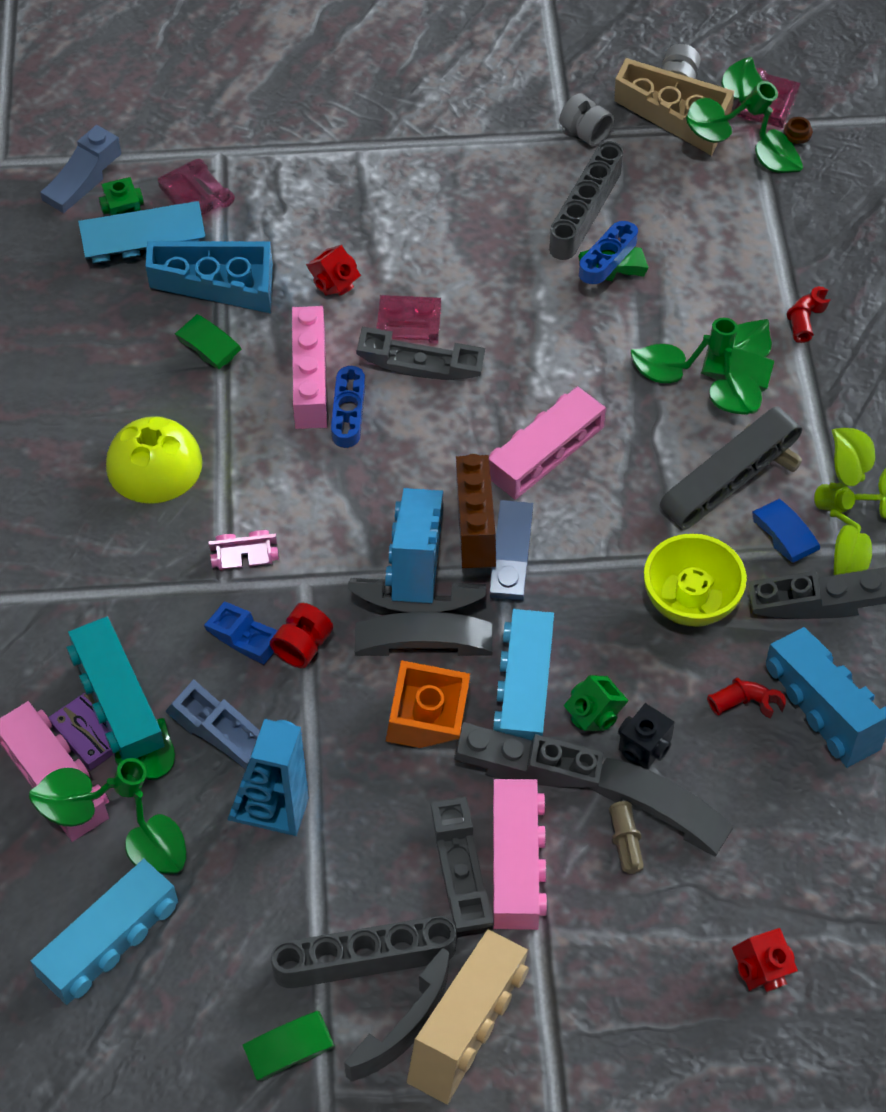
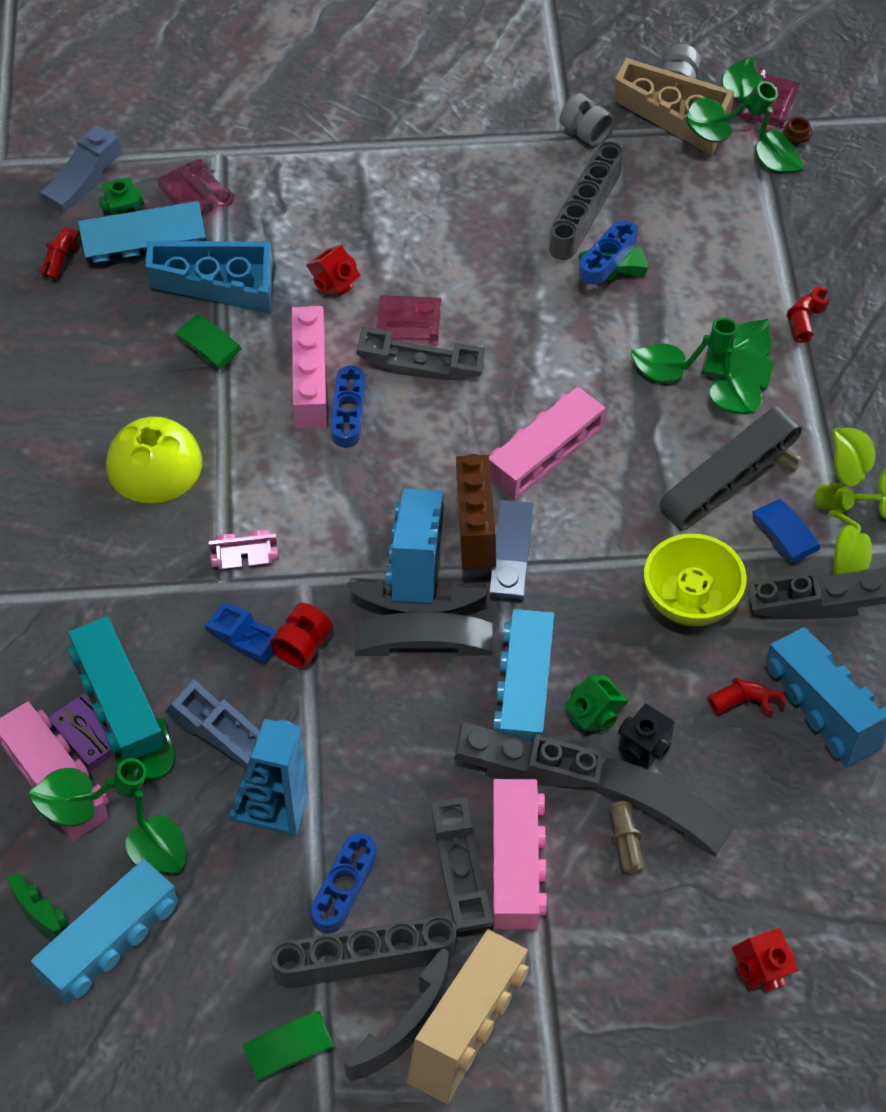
orange slope [385,660,470,748] -> none
none -> green slope [7,872,68,942]
none -> red piece [39,227,81,280]
none -> blue beam [311,833,377,933]

